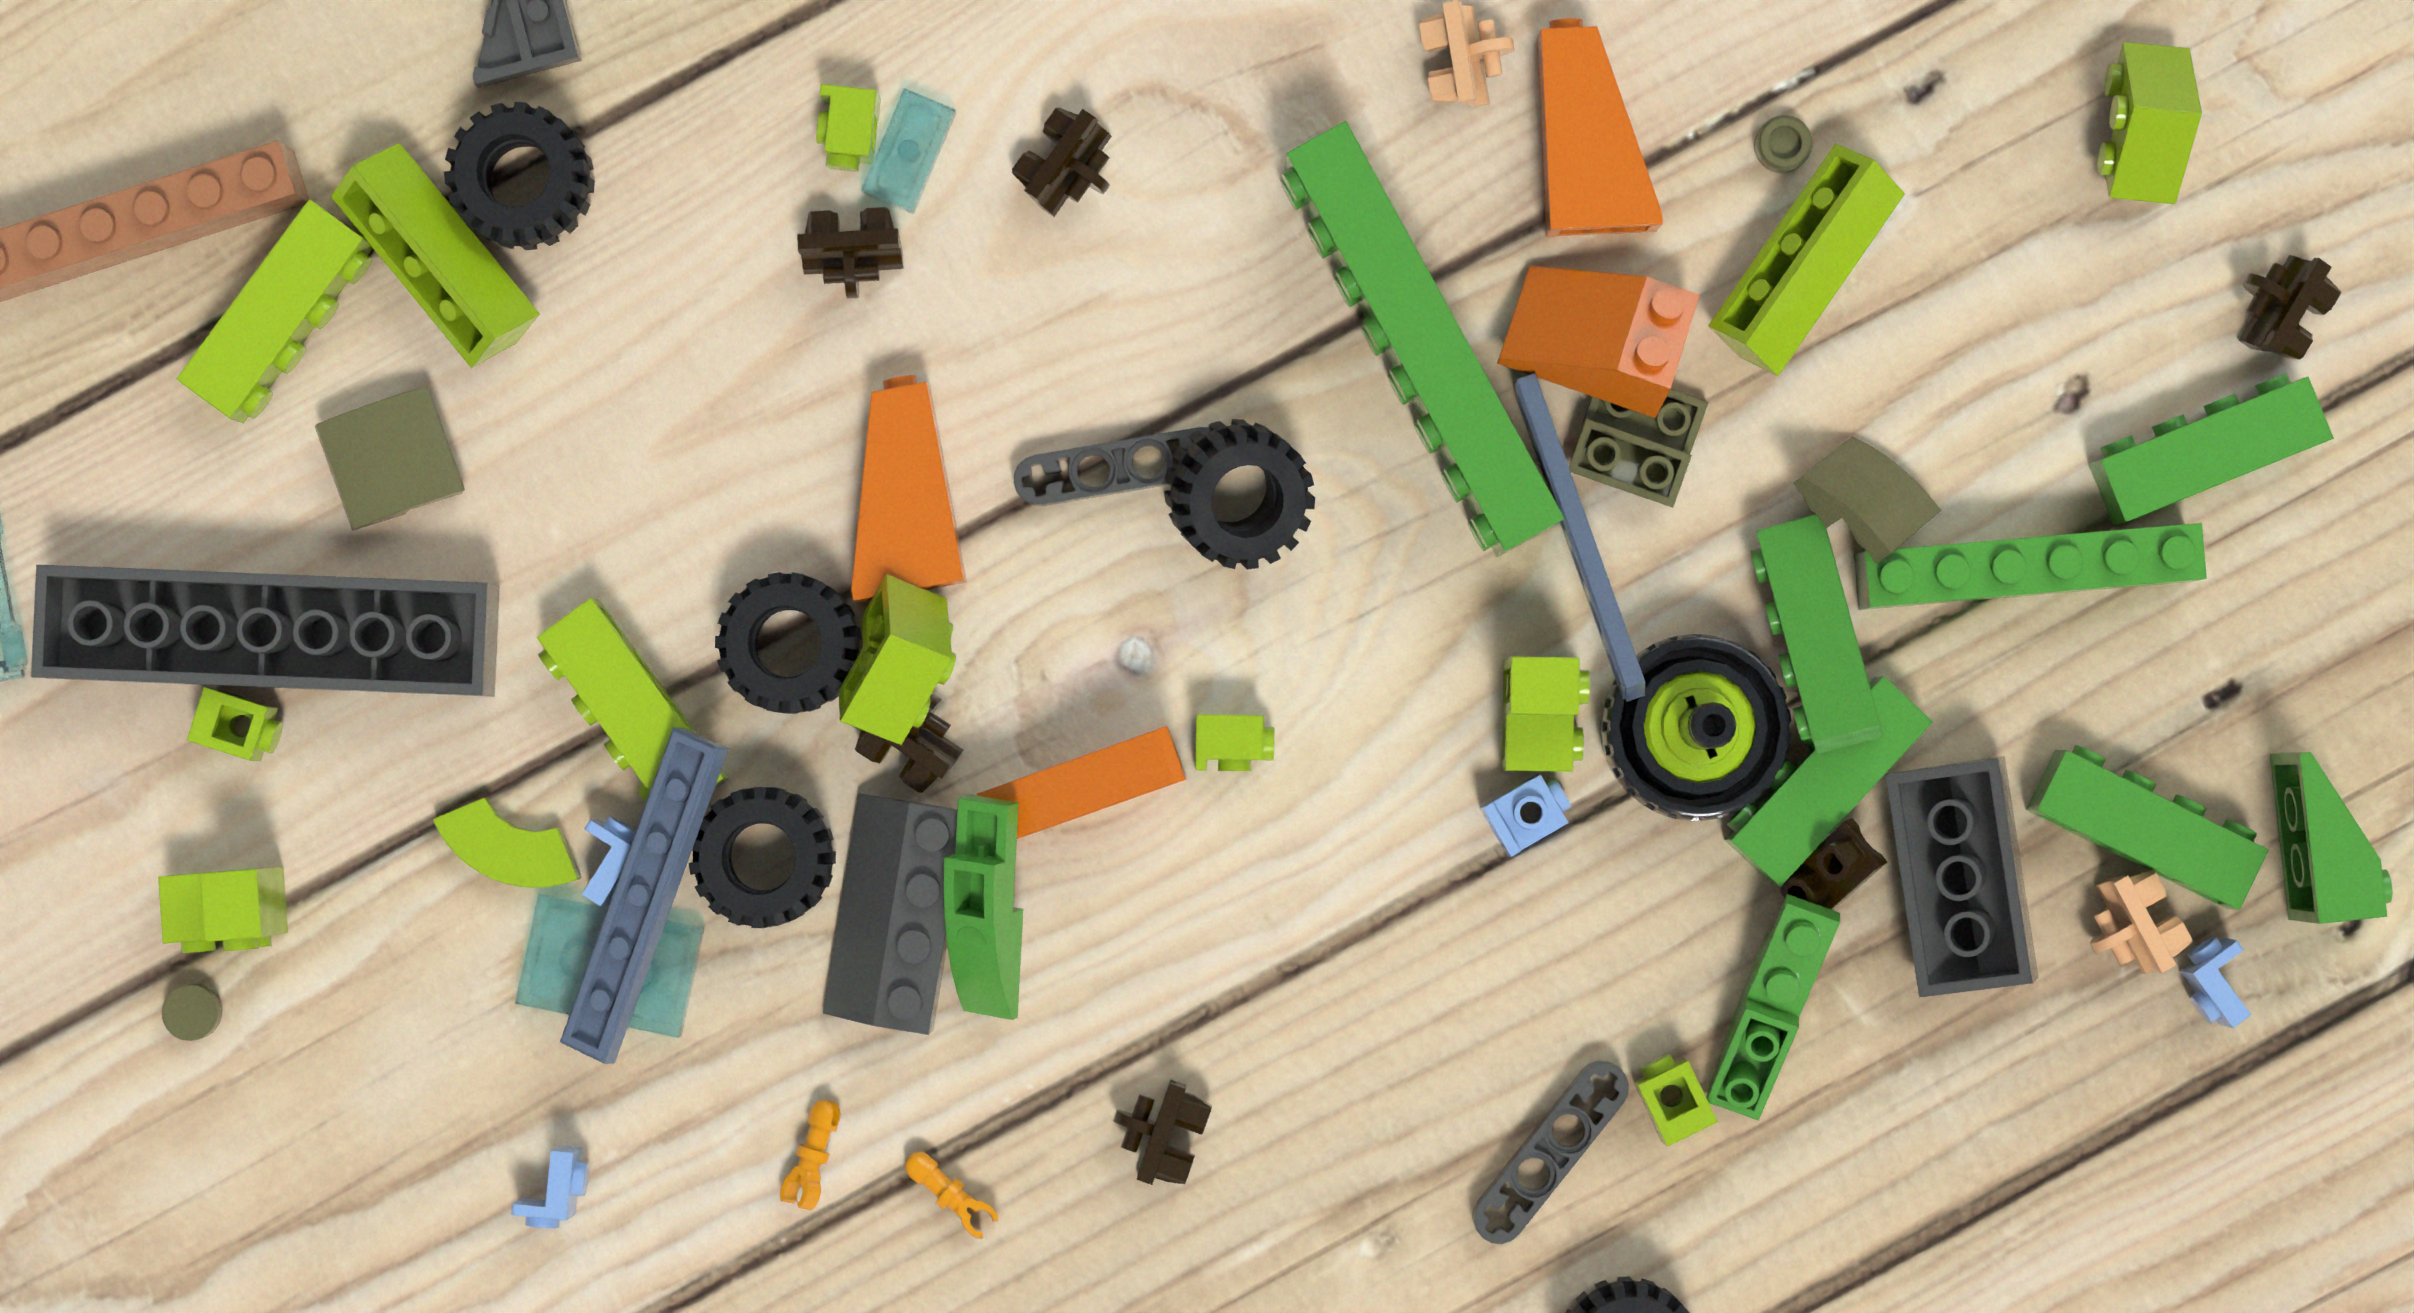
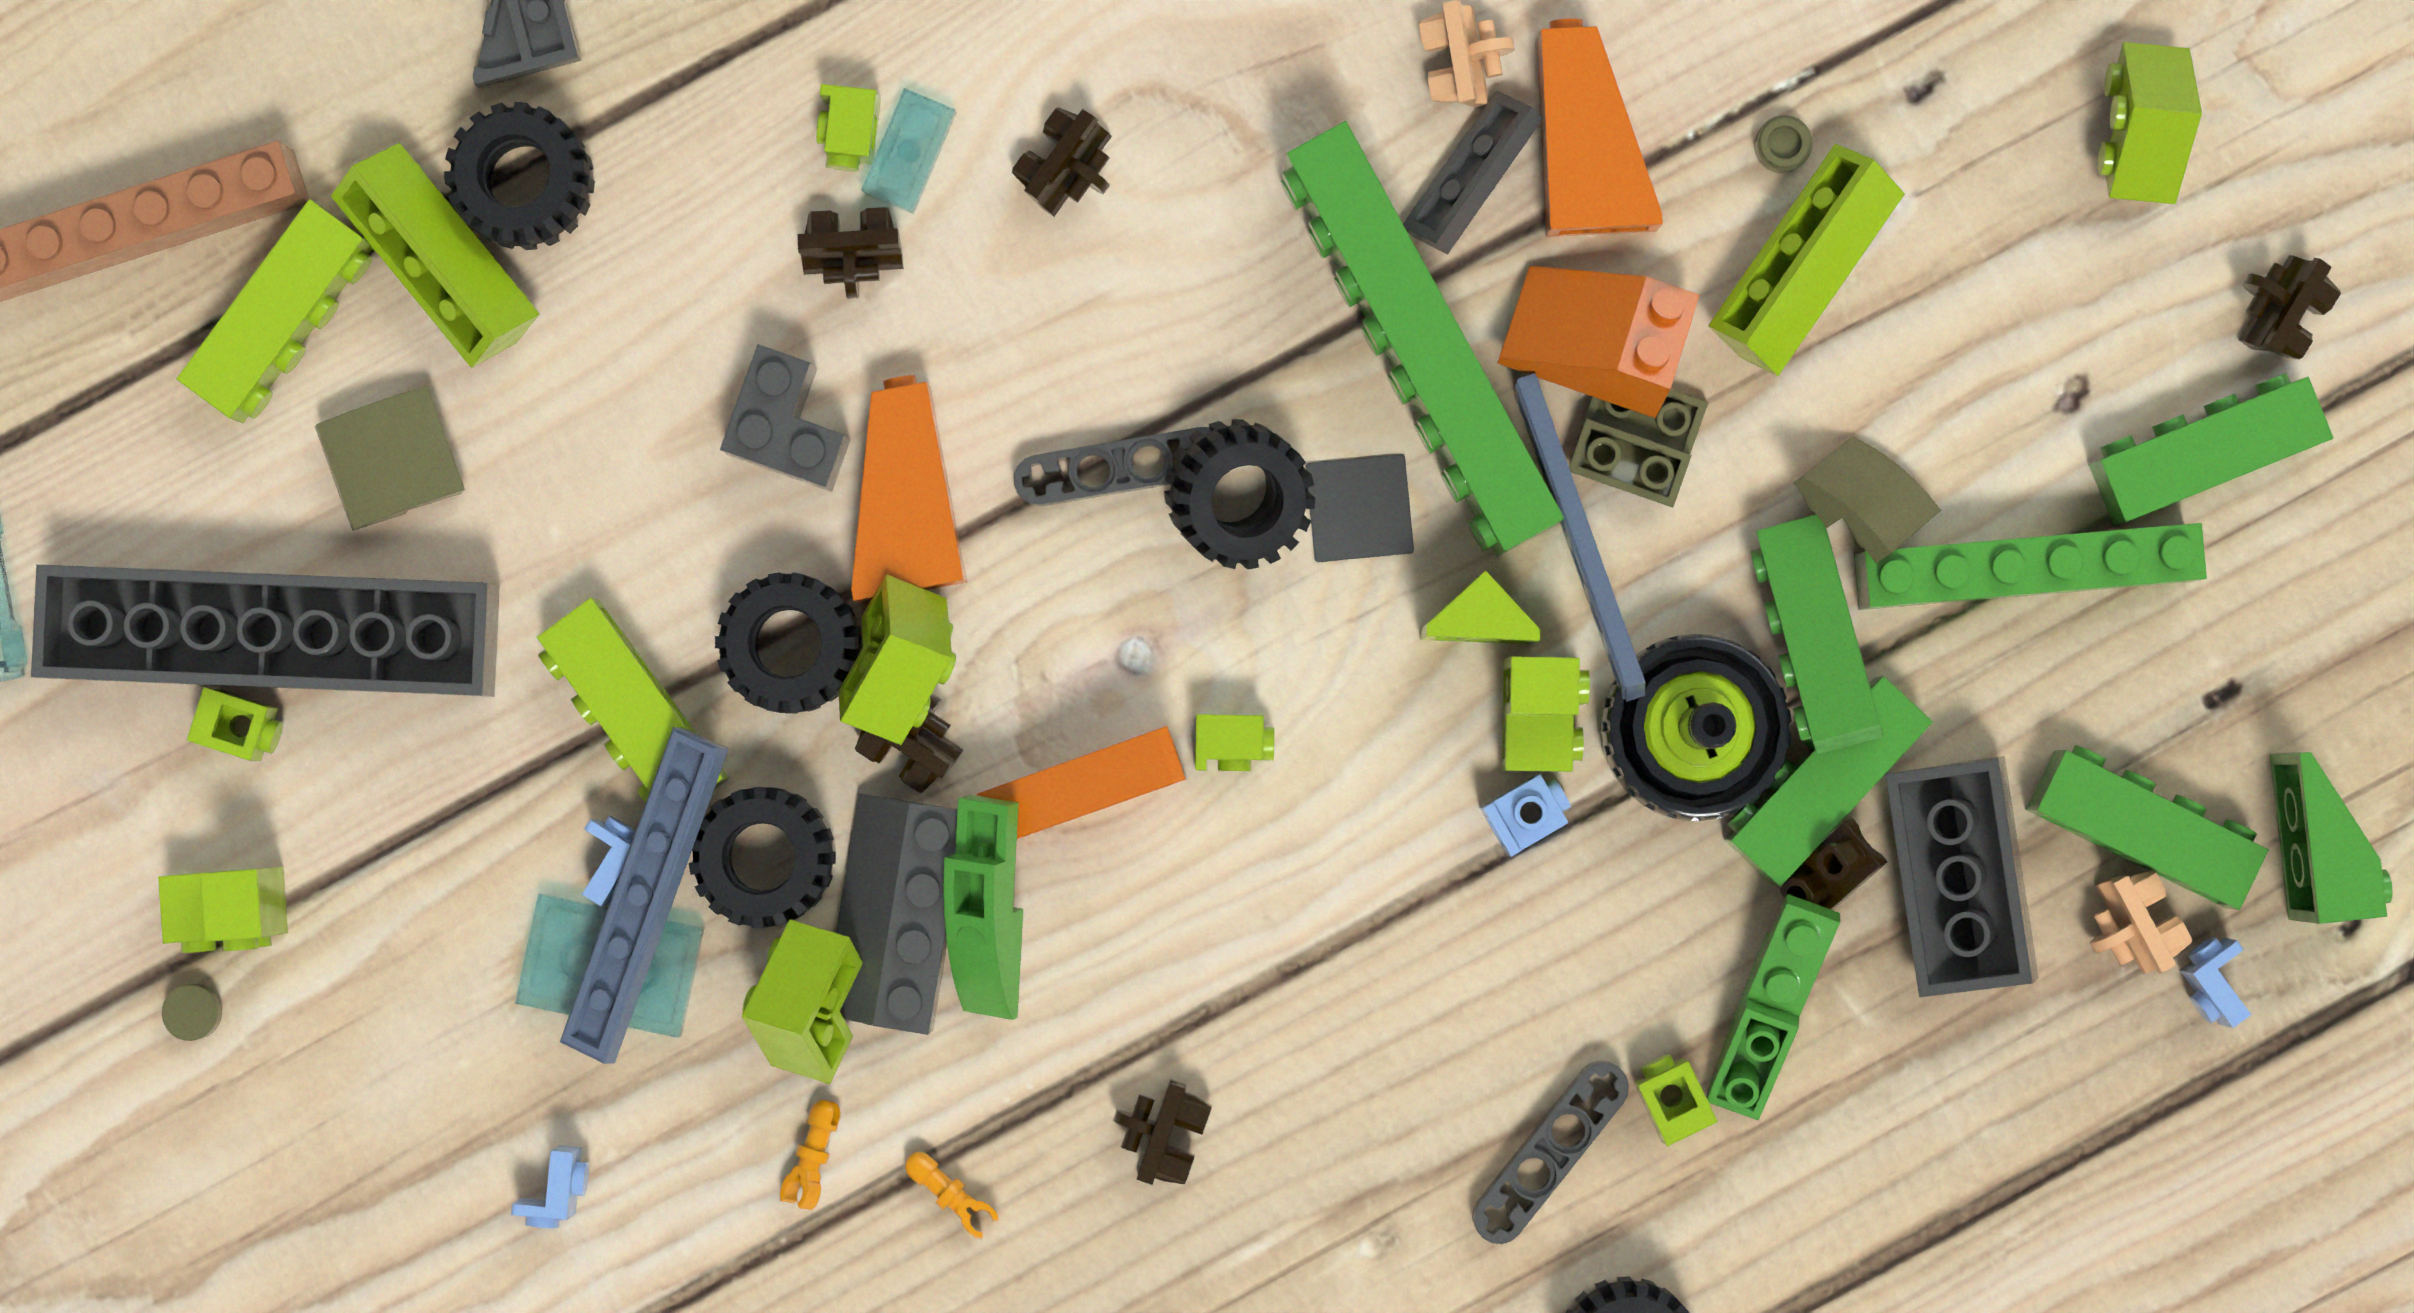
lime tile [433,798,581,888] -> none
none -> dark grey brick [720,344,850,492]
none -> lime brick [741,919,863,1084]
none -> dark grey sticker [1306,454,1414,562]
none -> dark grey plate [1403,91,1543,255]
none -> lime slope [1420,571,1541,645]

